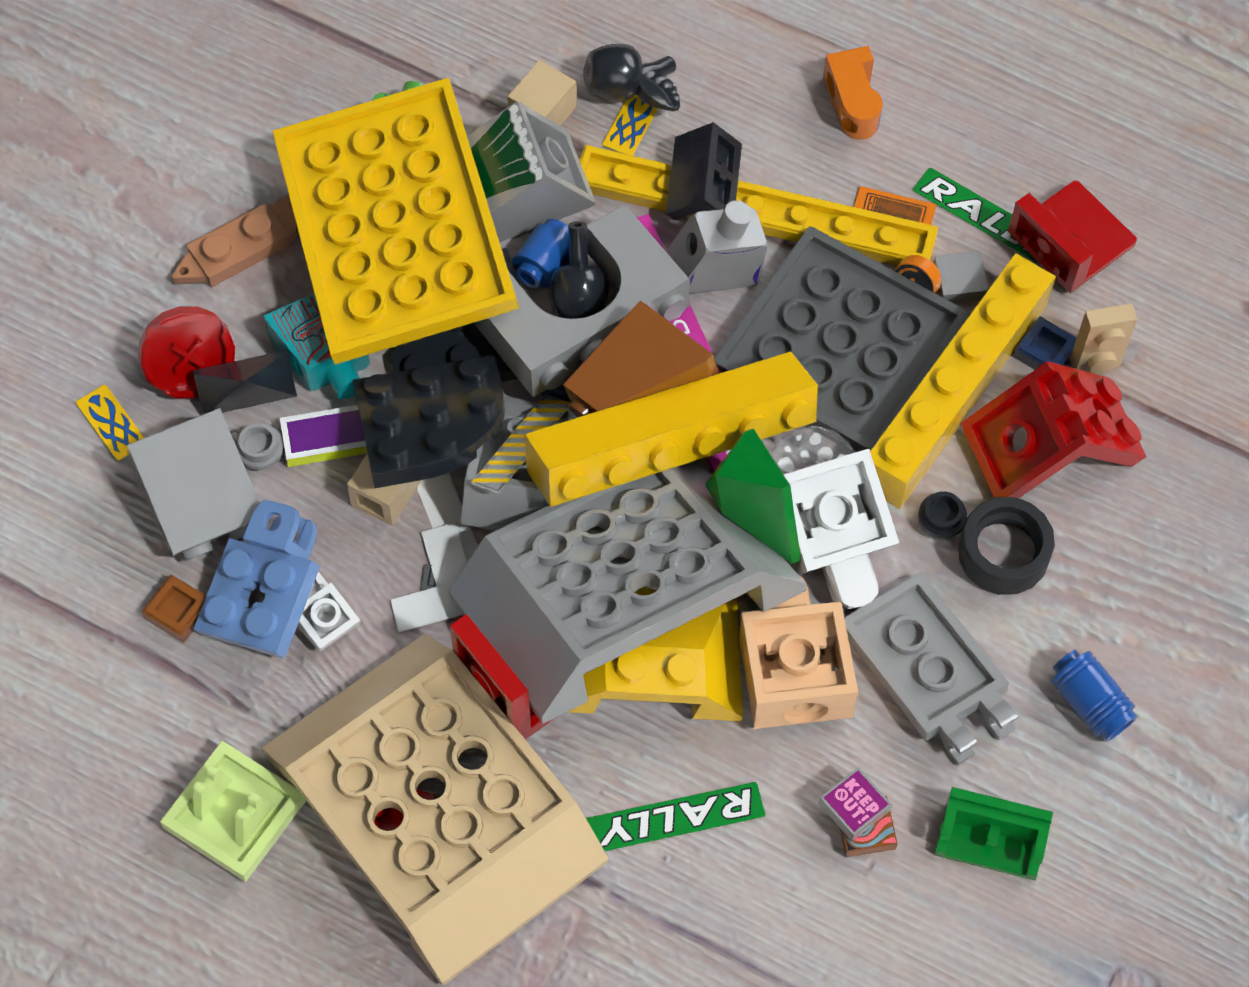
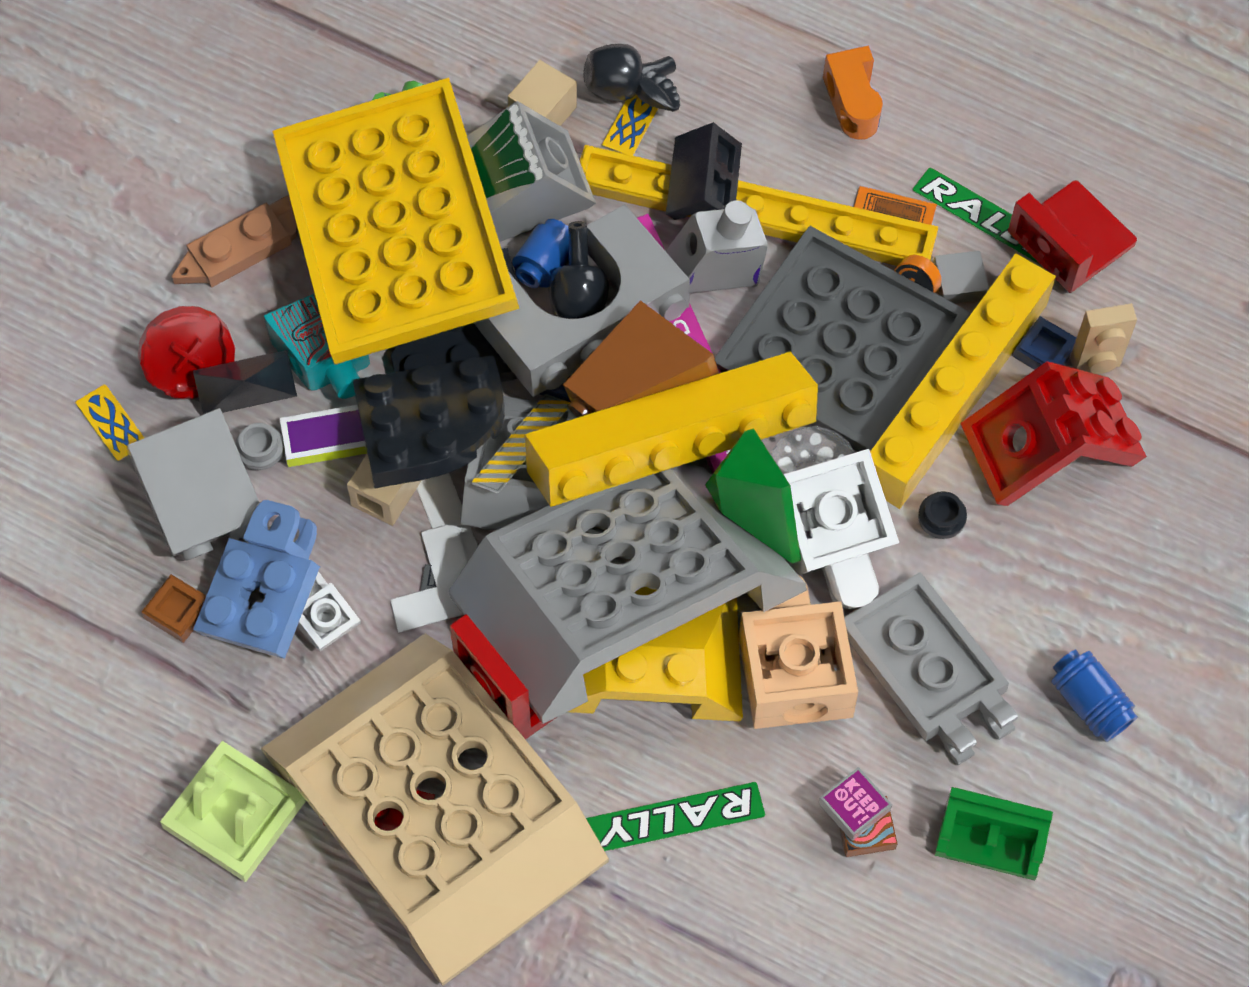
black tyre [958,497,1055,595] -> none

